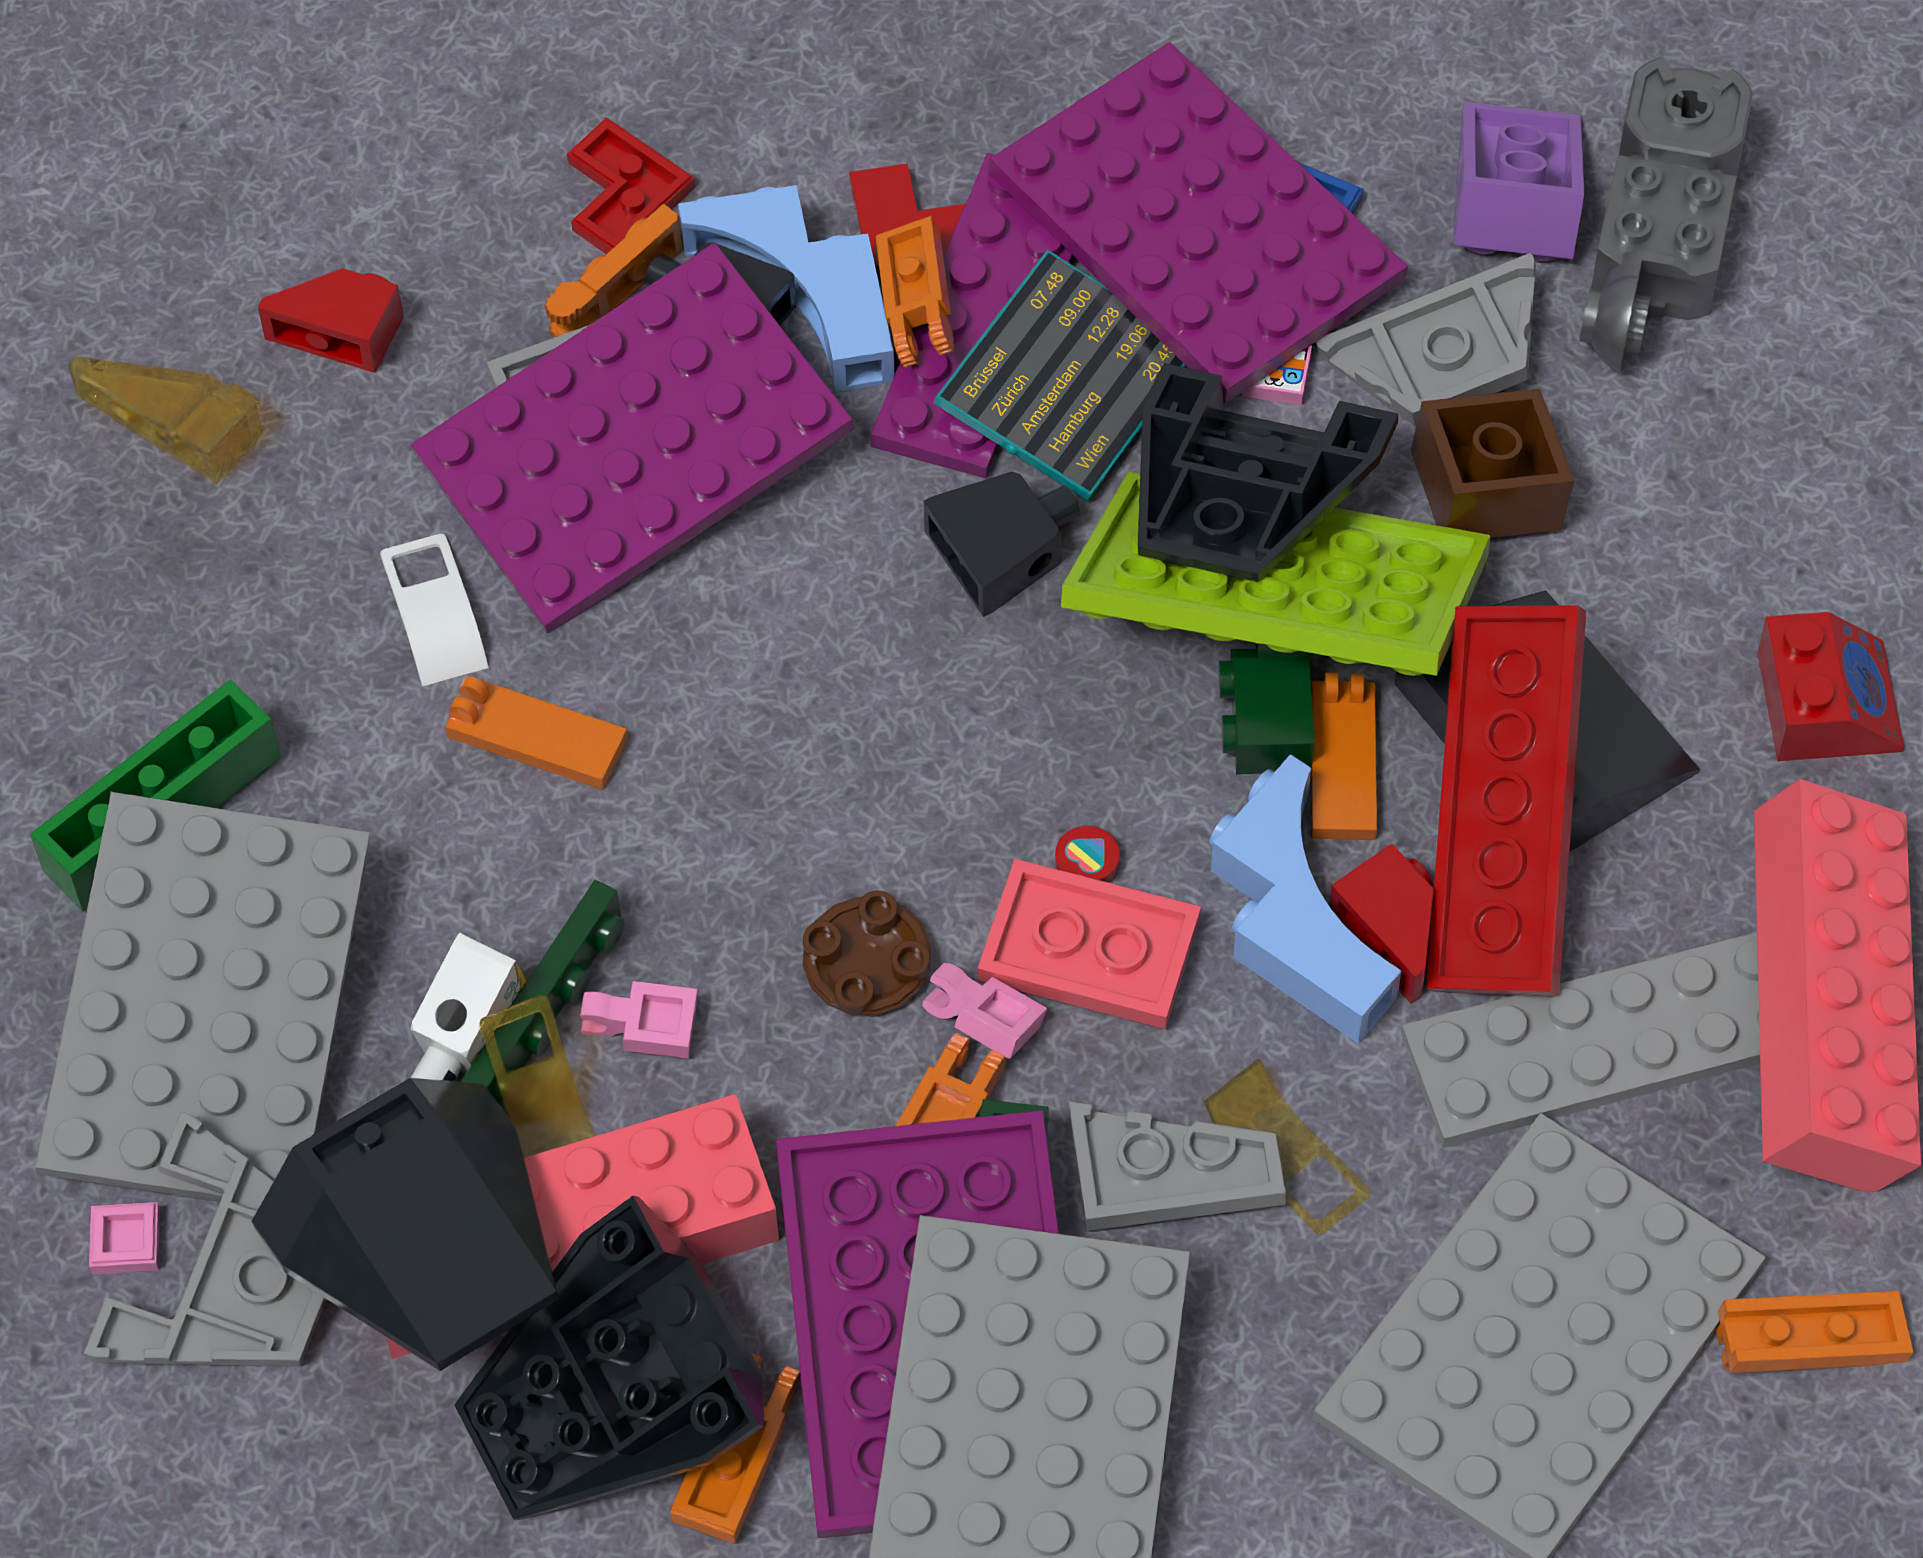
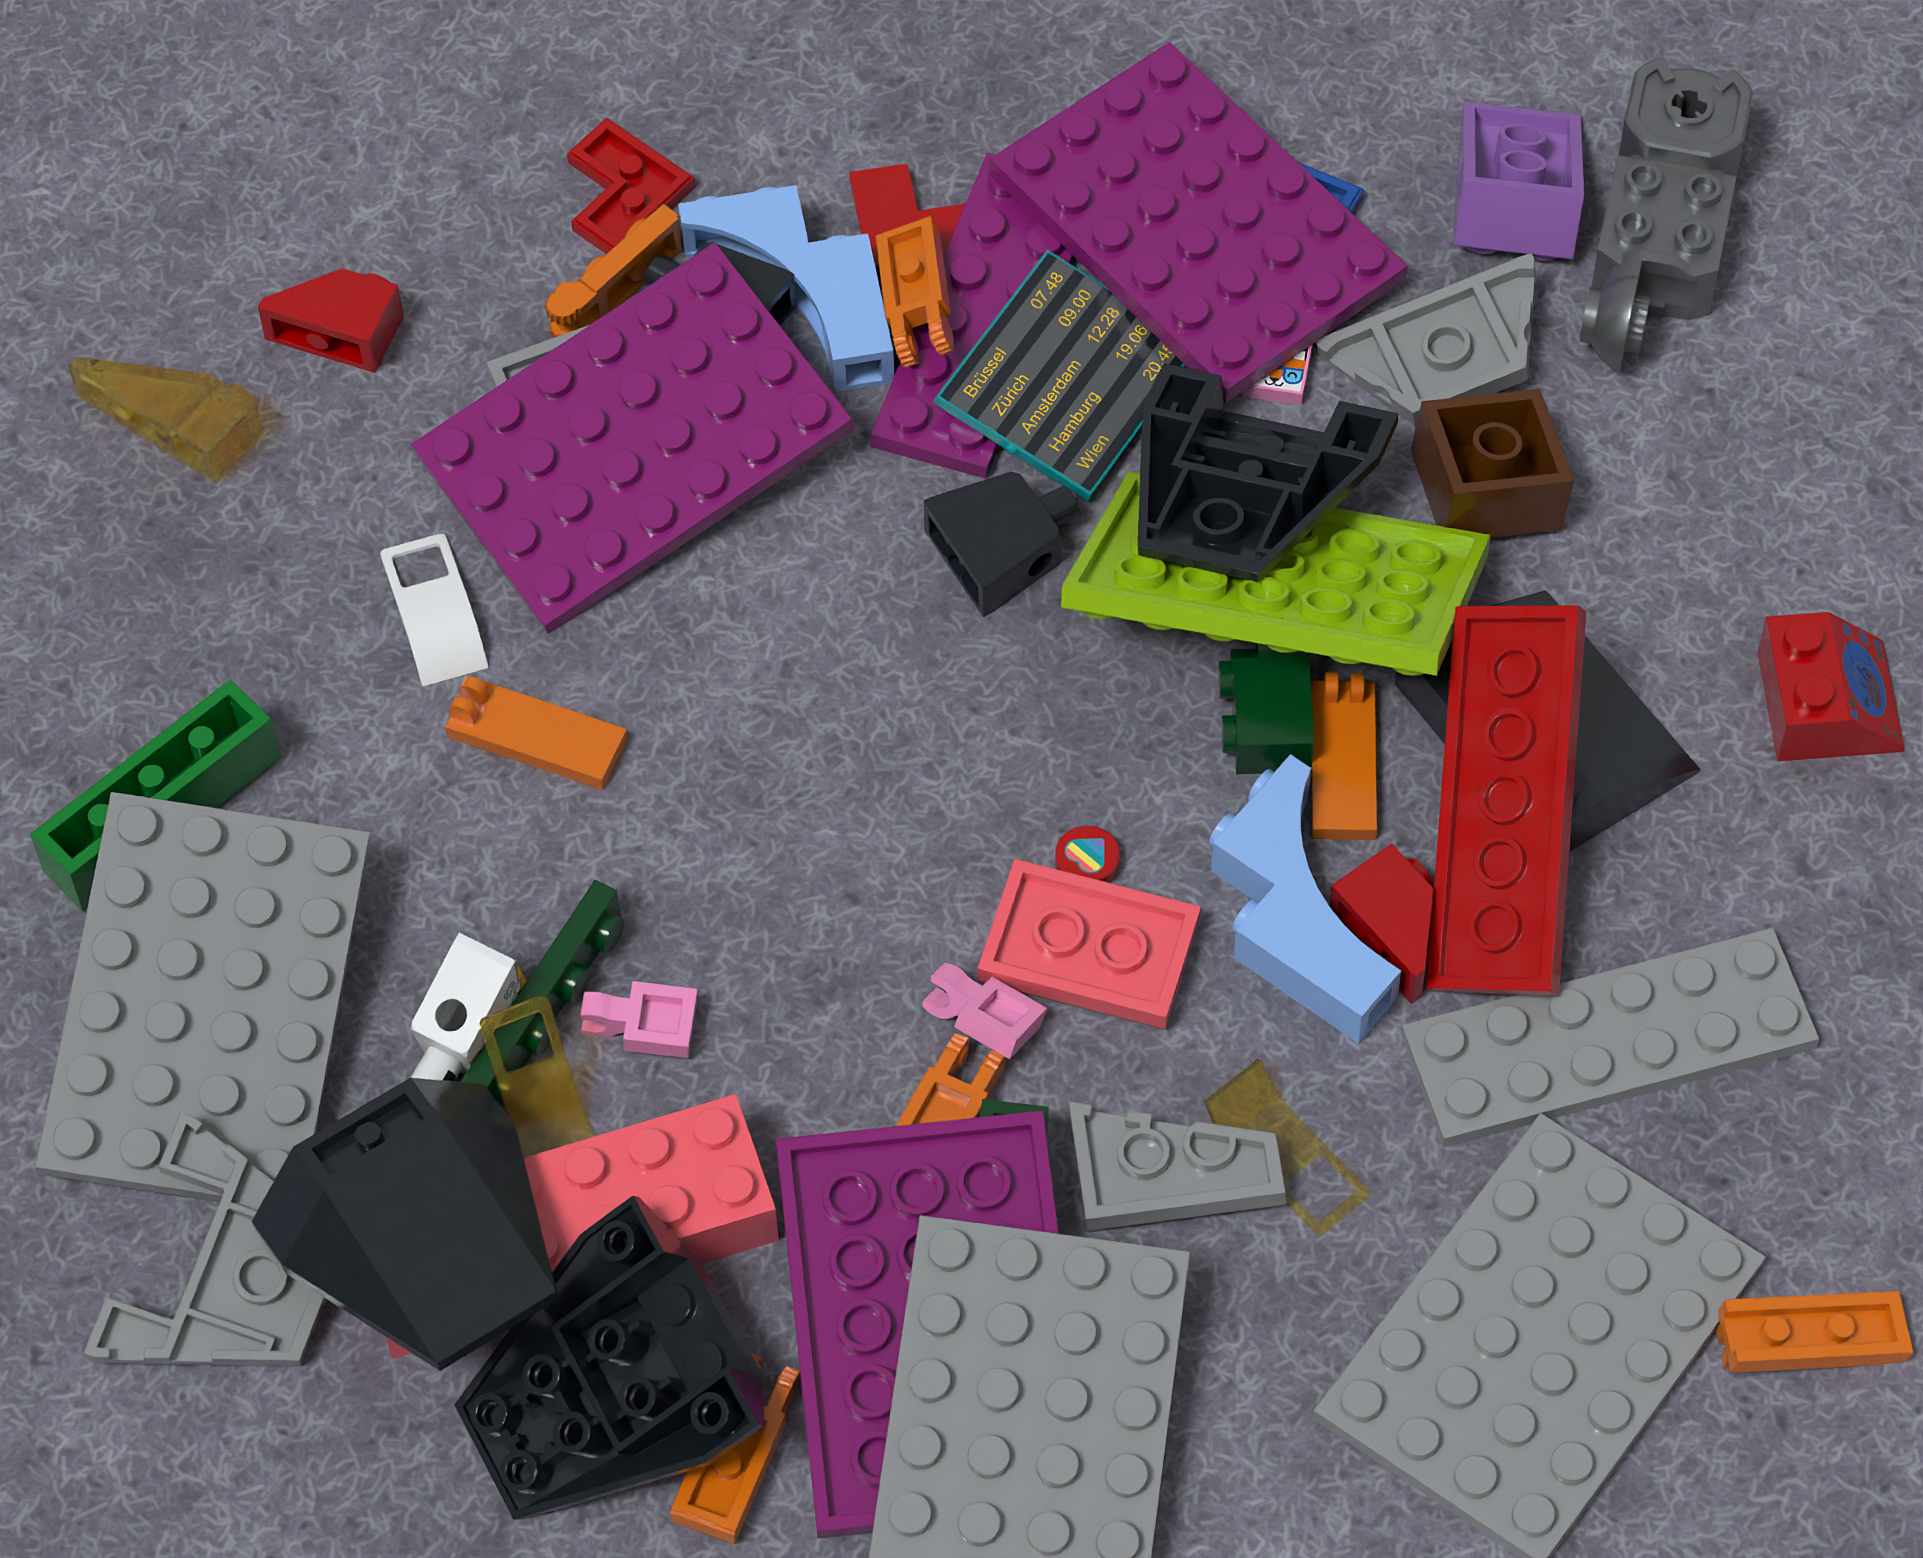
bright pink tile [89,1202,160,1274] -> none
reddish brown dish [802,890,931,1016] -> none
coral brick [1754,779,1921,1192] -> none

